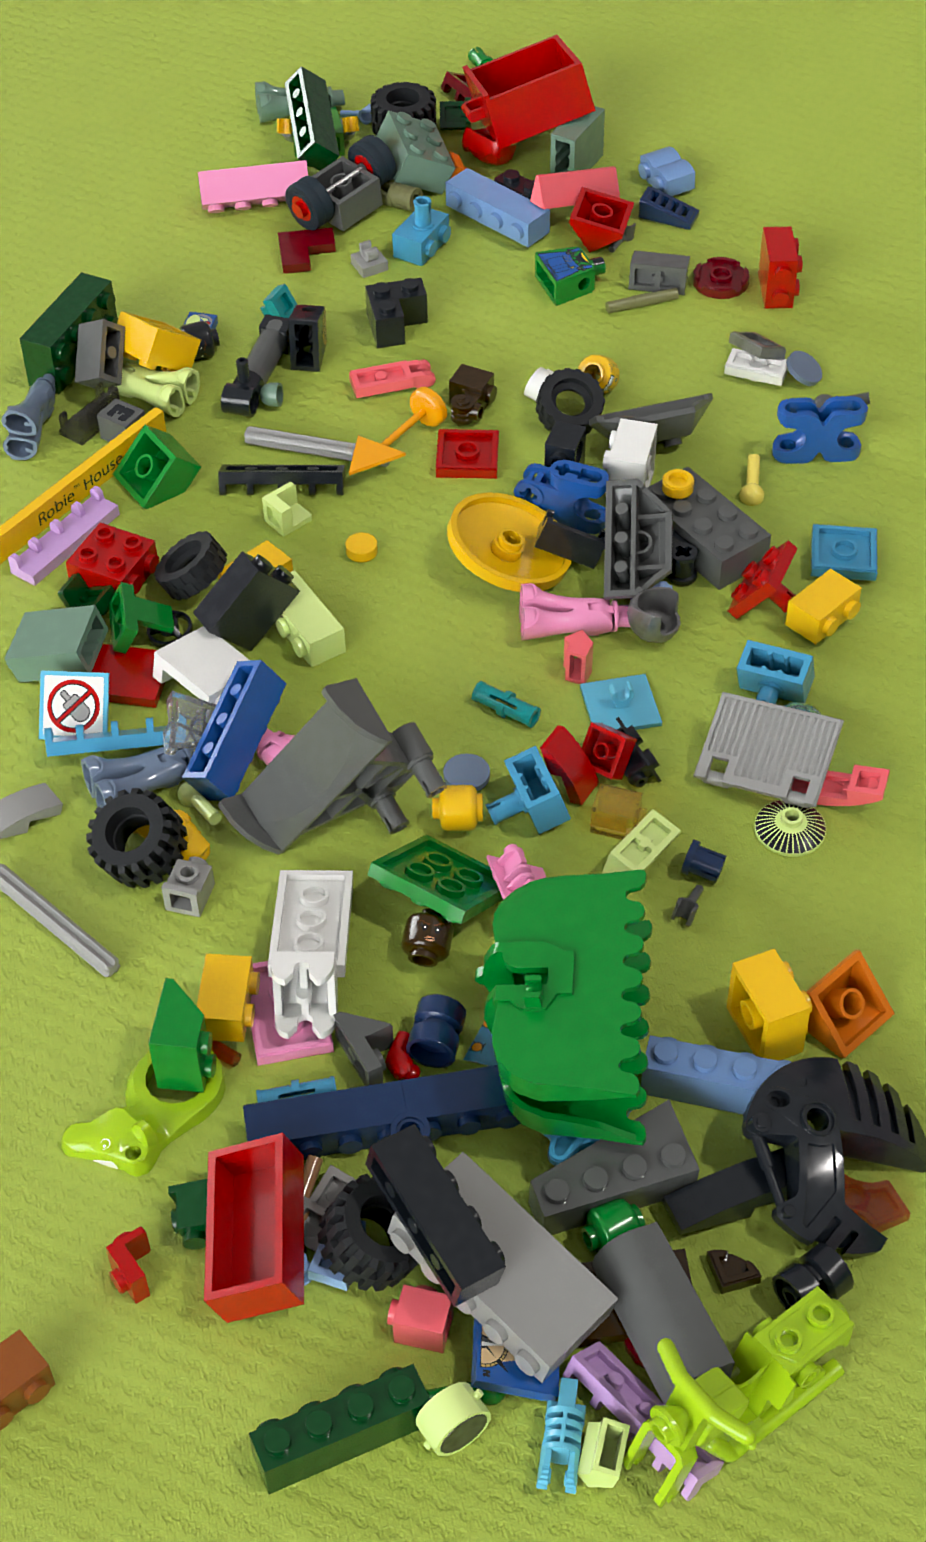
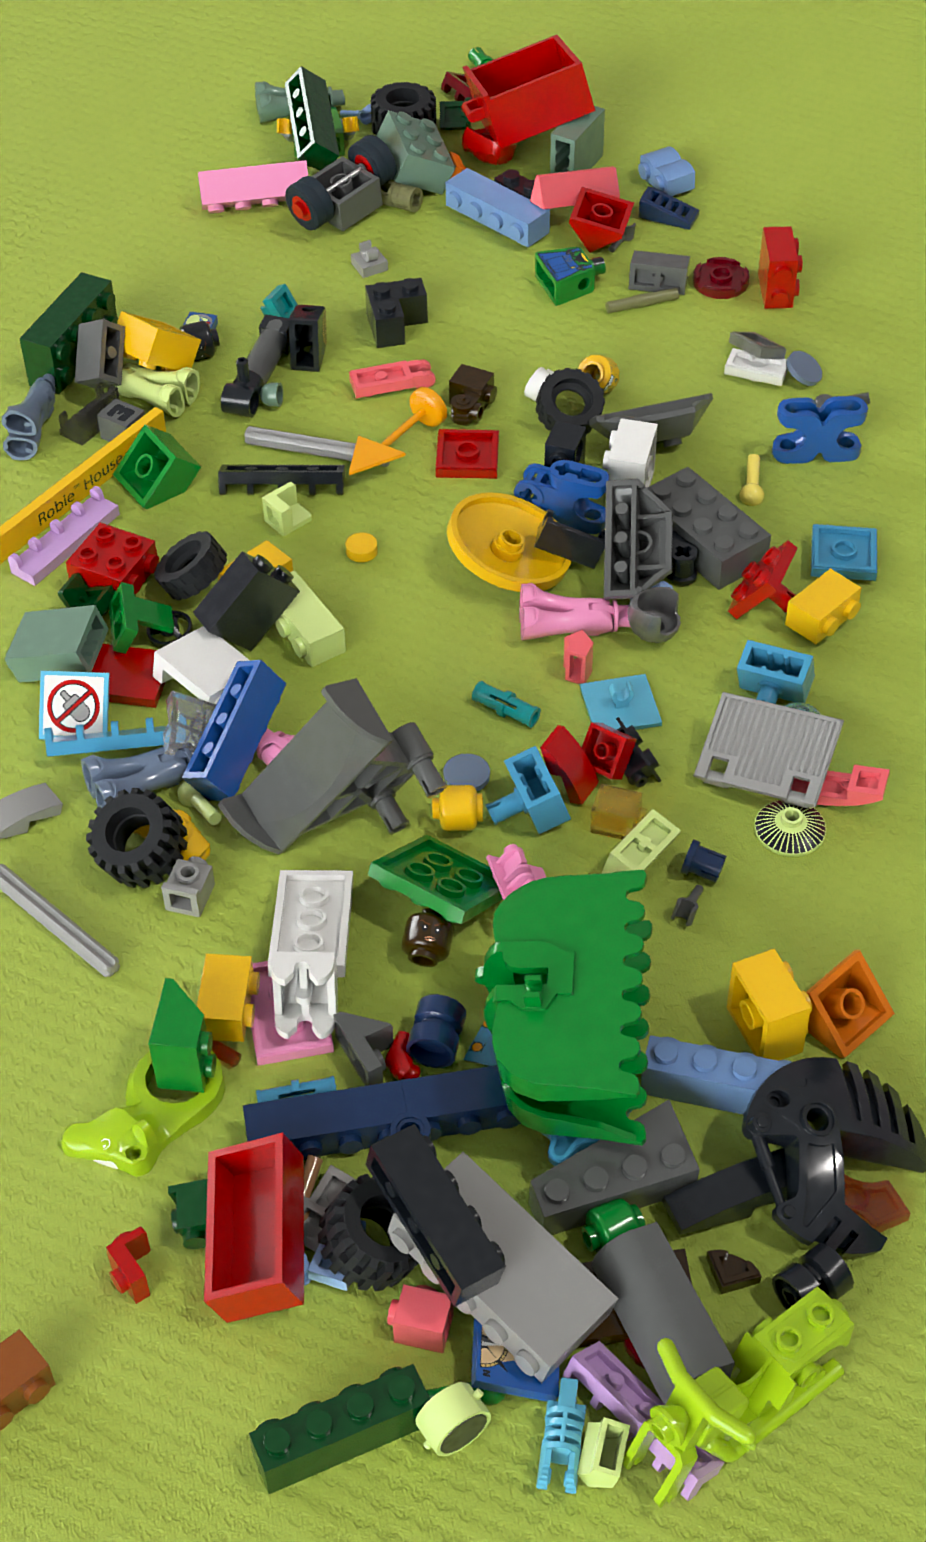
dark red tile [278,228,336,274] -> none
dark azure brick [392,196,451,266] -> none
yellow tile [662,469,694,499] -> none

